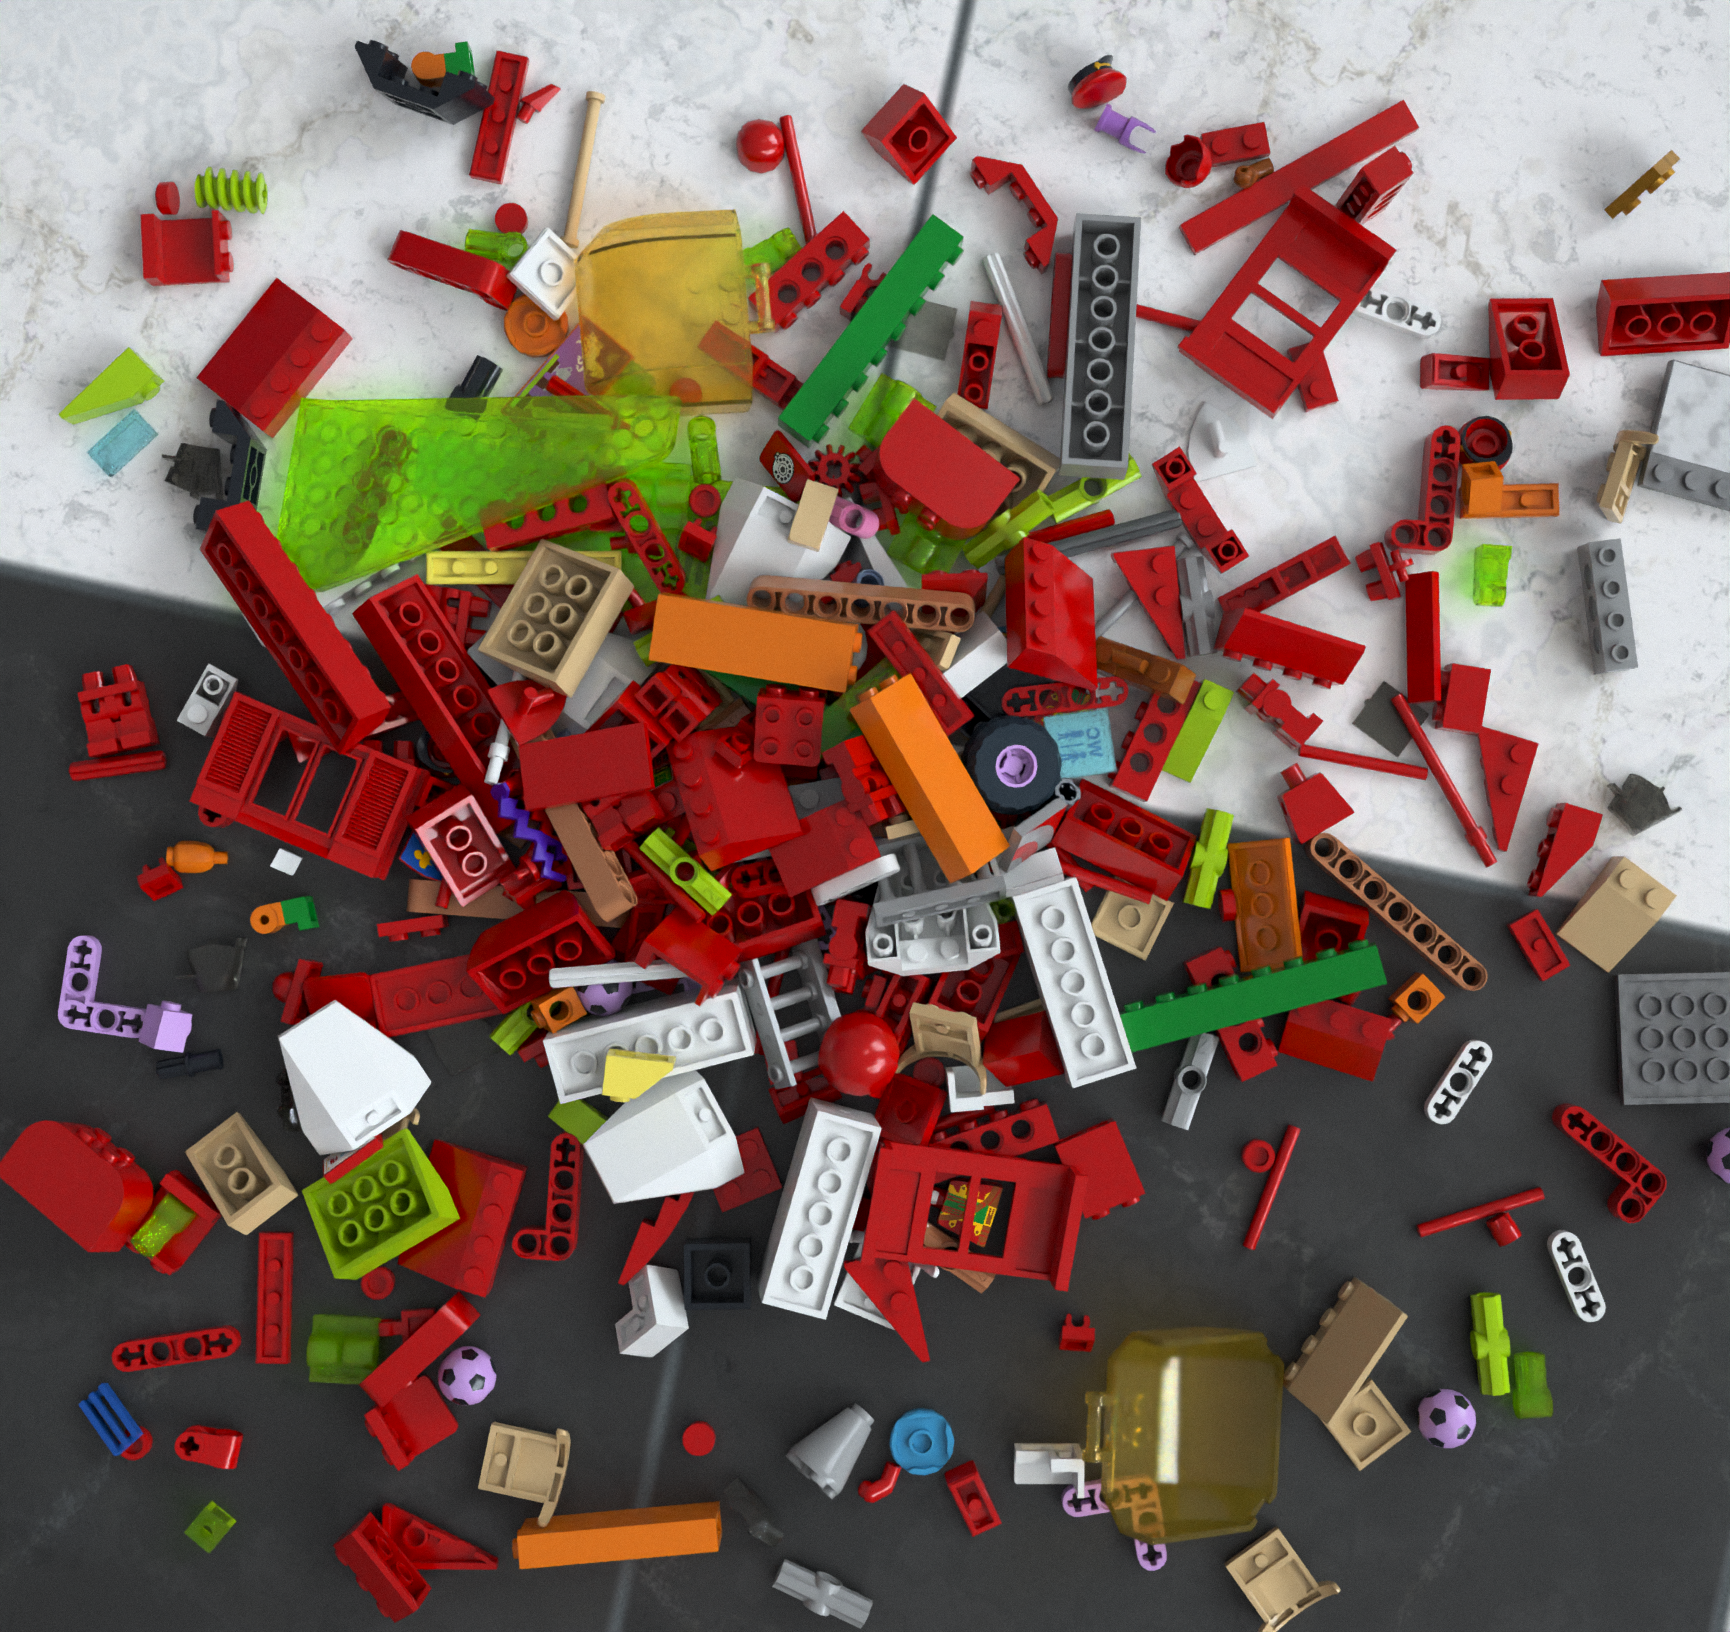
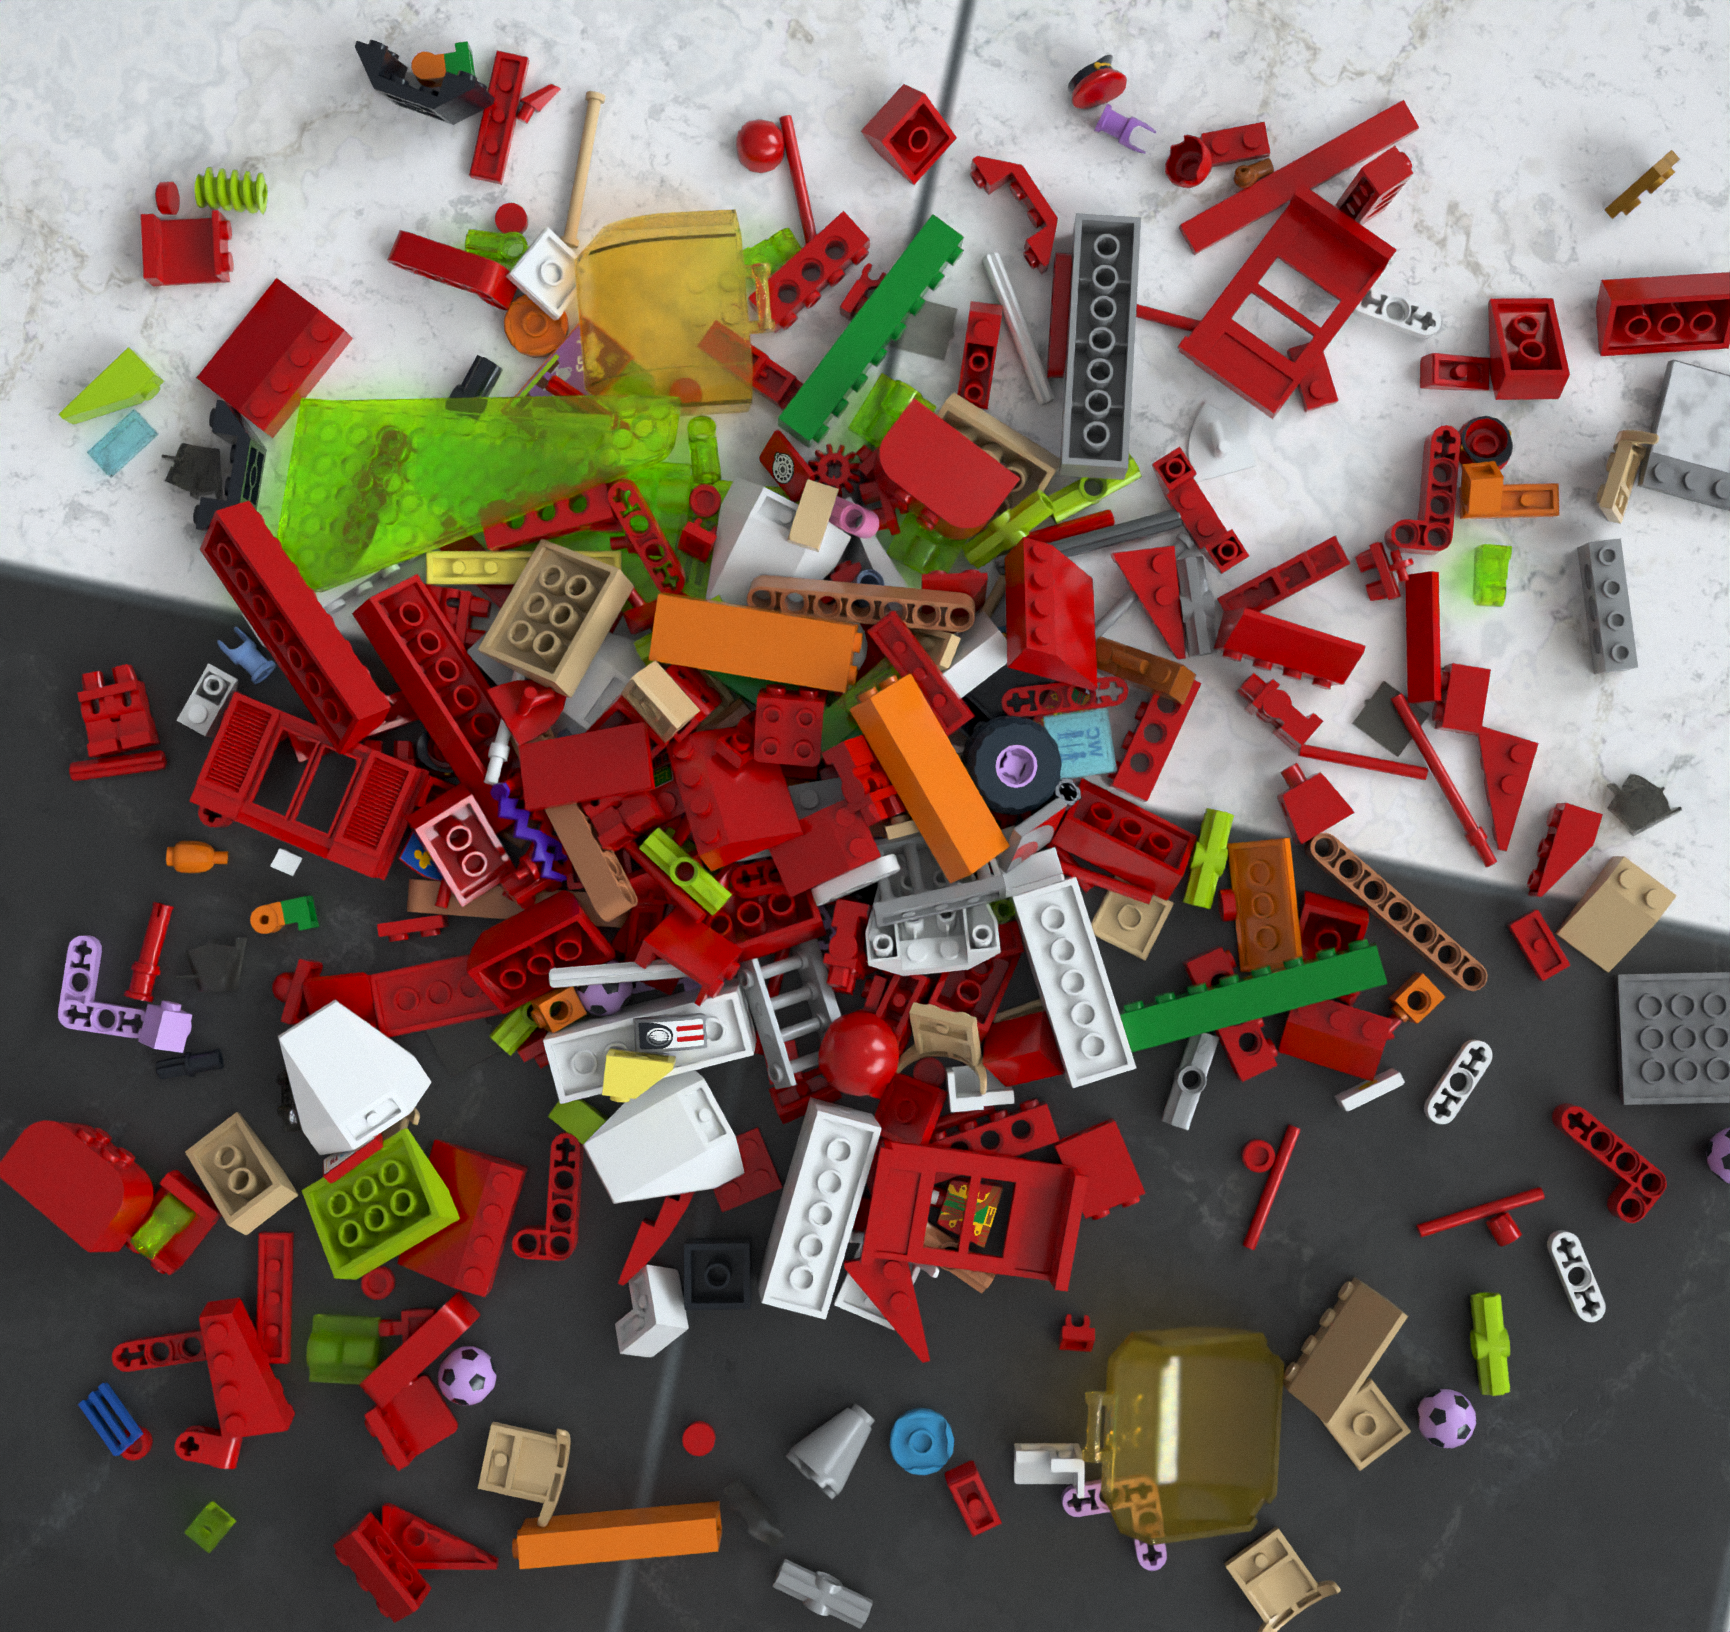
red tile [137,857,183,901] -> none
red arm [858,1461,902,1503] -> none
lime slope [1162,679,1234,783] -> none
clear neon green piece [1513,1351,1553,1419] -> none
none -> red pin [124,902,174,1002]
none -> red wedge [199,1297,295,1440]
none -> light blue piece [217,626,276,684]
none -> tan slope [621,660,700,743]
none -> slope [633,1013,707,1053]
none -> white tile [1334,1068,1405,1111]

